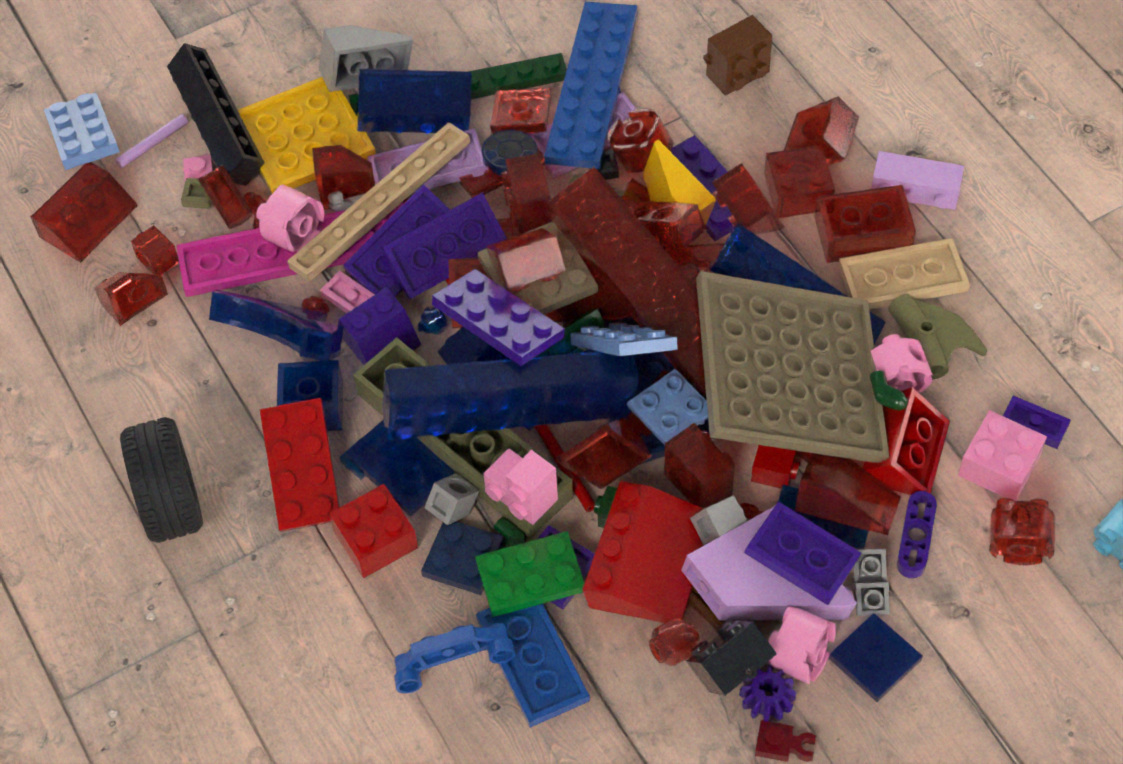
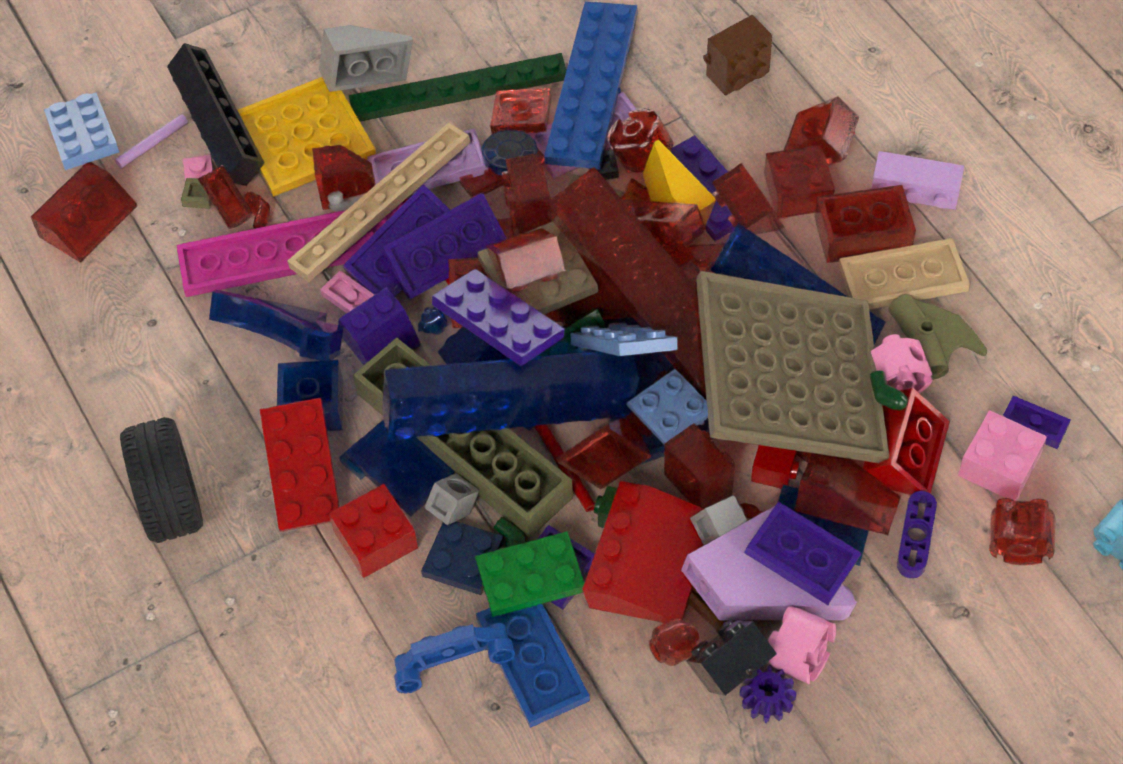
clear red slope [95,272,168,326] -> none
clear red brick [131,225,179,278] -> none
bright pink brick [256,185,324,252] -> none
clear red plate [301,296,330,323] -> none
clear blue slope [356,69,472,134] -> none
bright pink brick [483,449,558,525] -> none
dark red plate [755,720,816,762] -> none
clear blue tile [829,613,923,702] -> none
light grey slope [853,548,890,616] -> none

